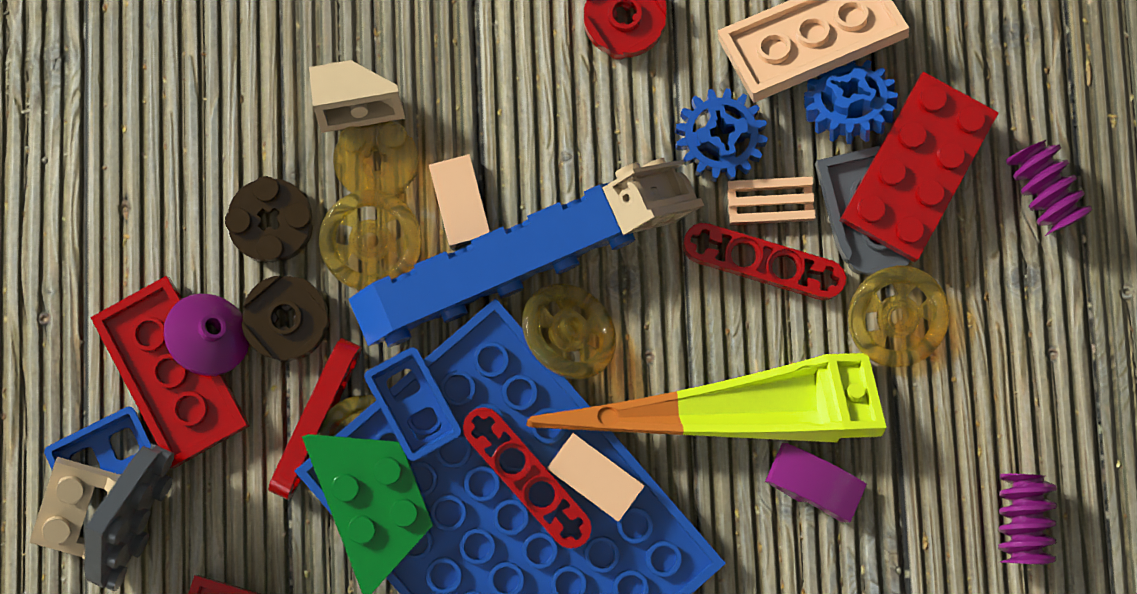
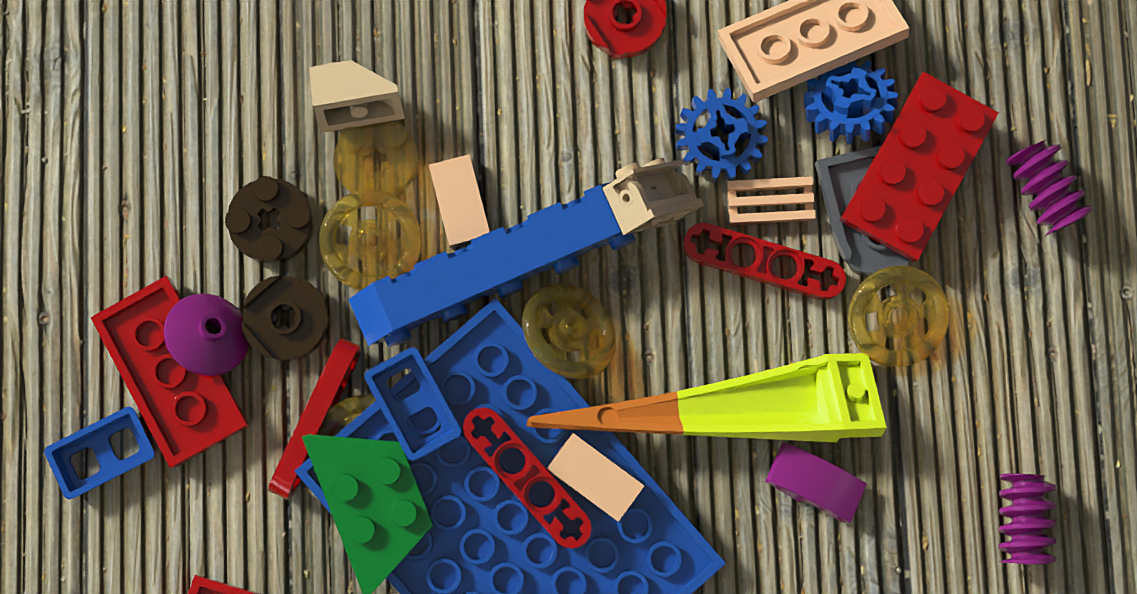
tan plate [29,457,121,560] -> none
dark grey plate [85,443,174,592] -> none

